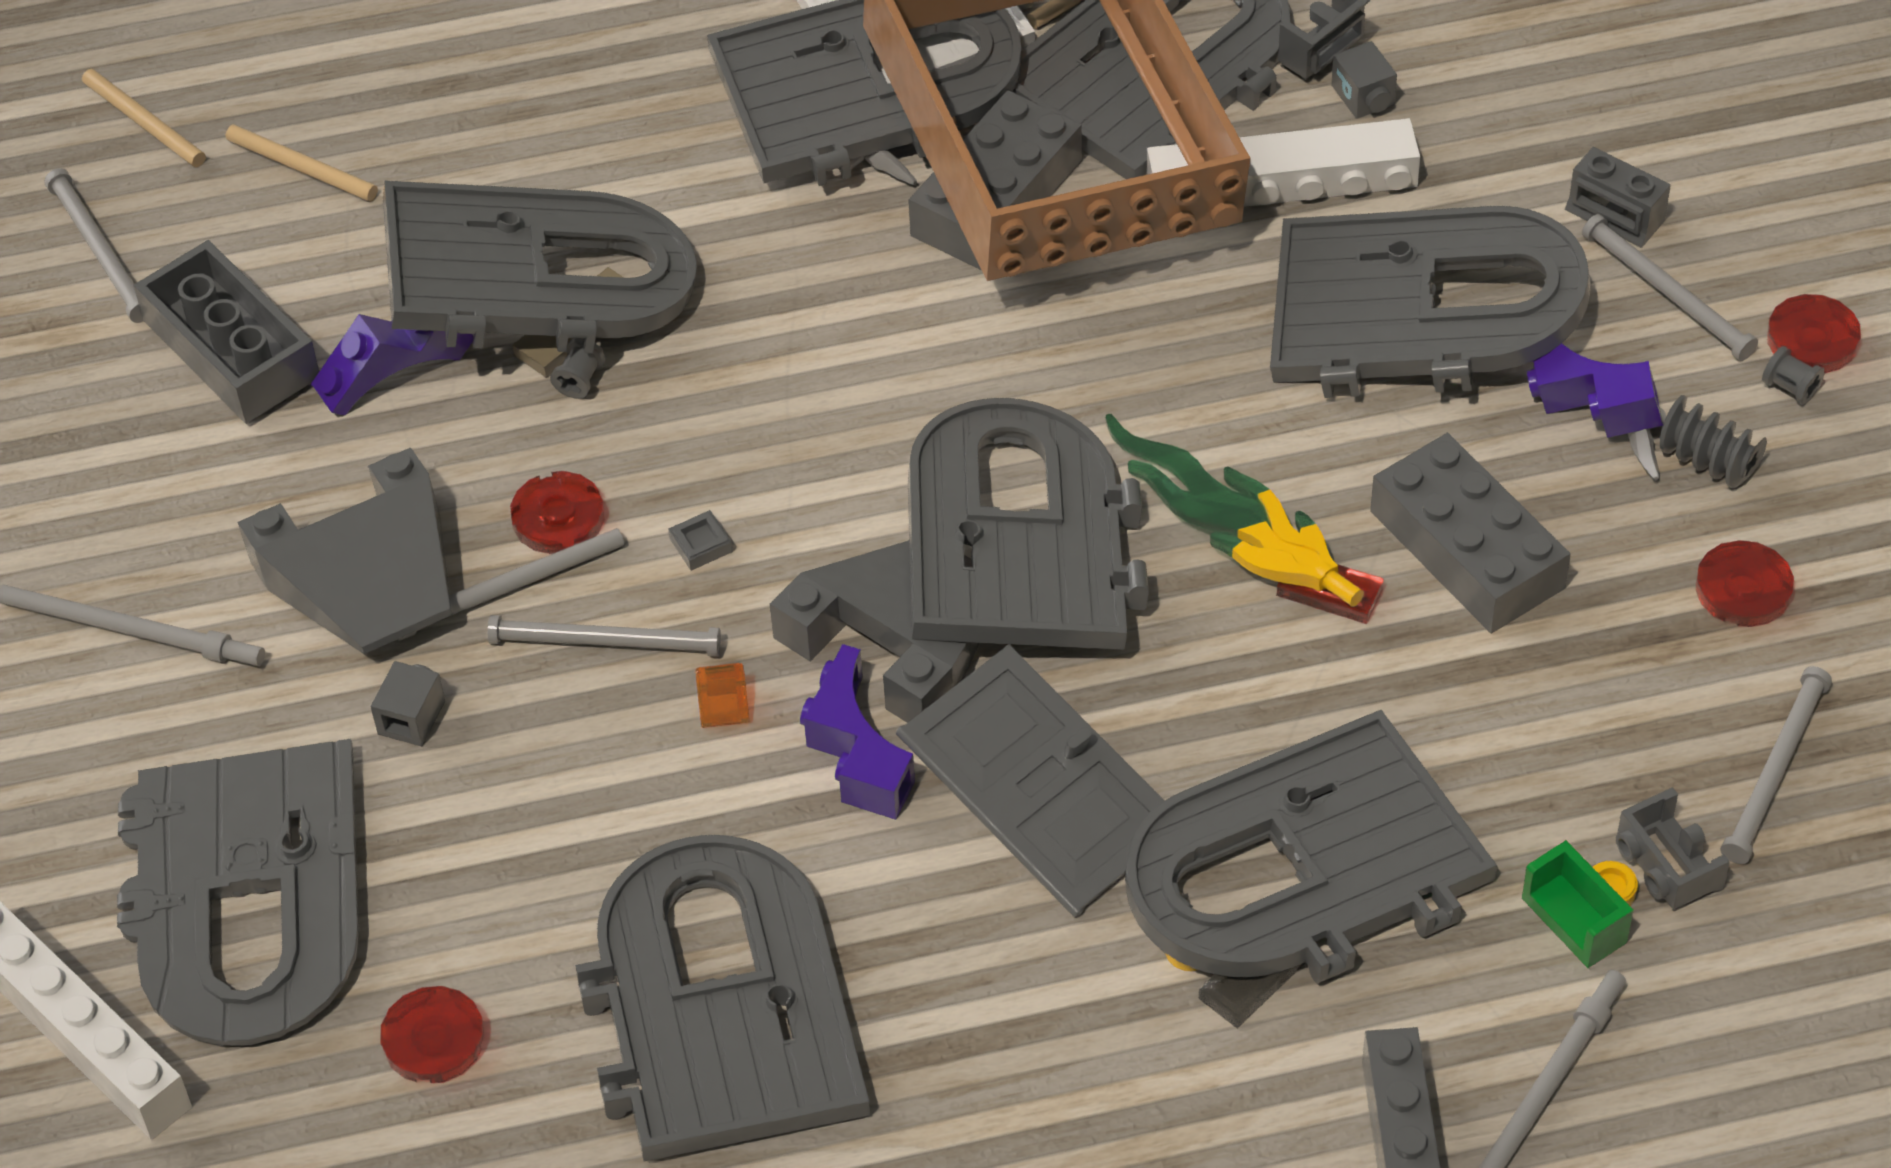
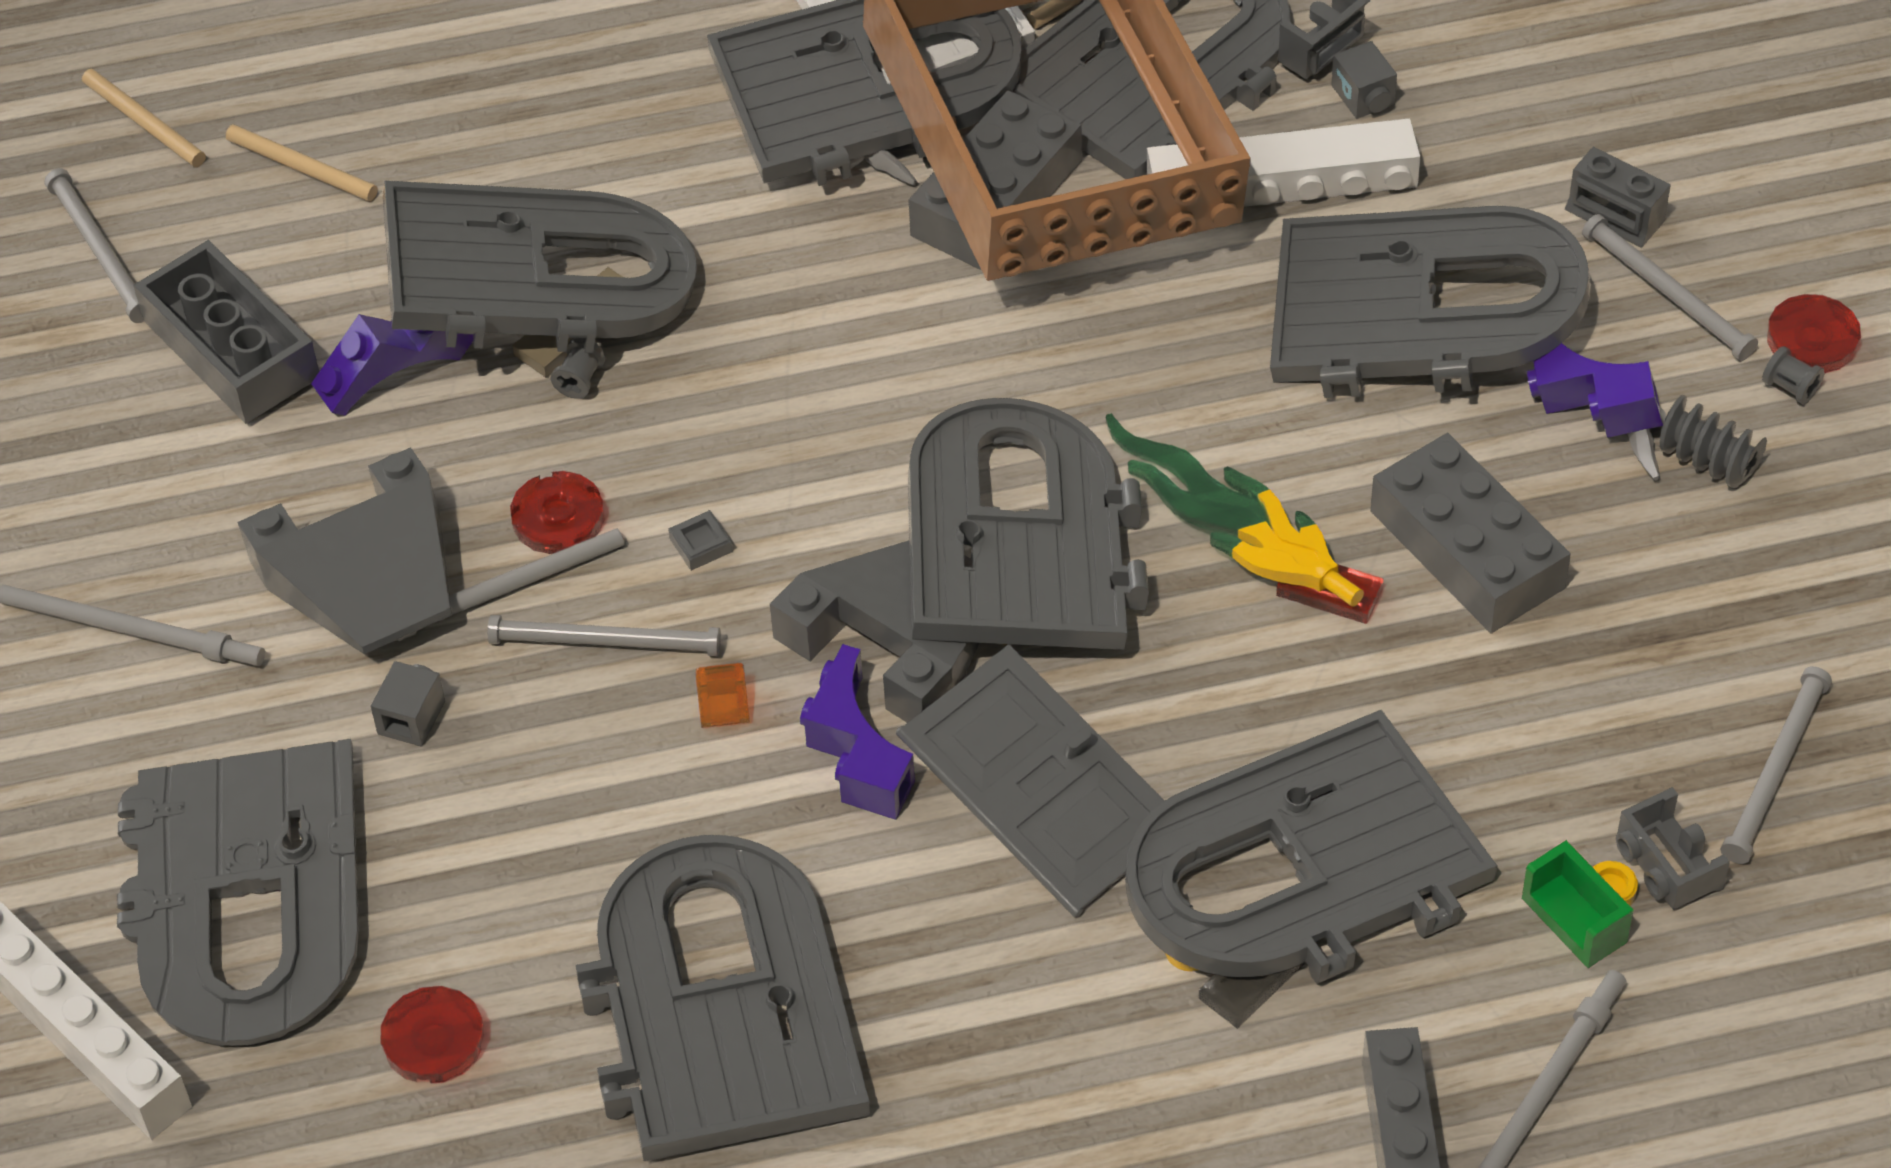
clear red tile [1695,540,1794,627] -> none

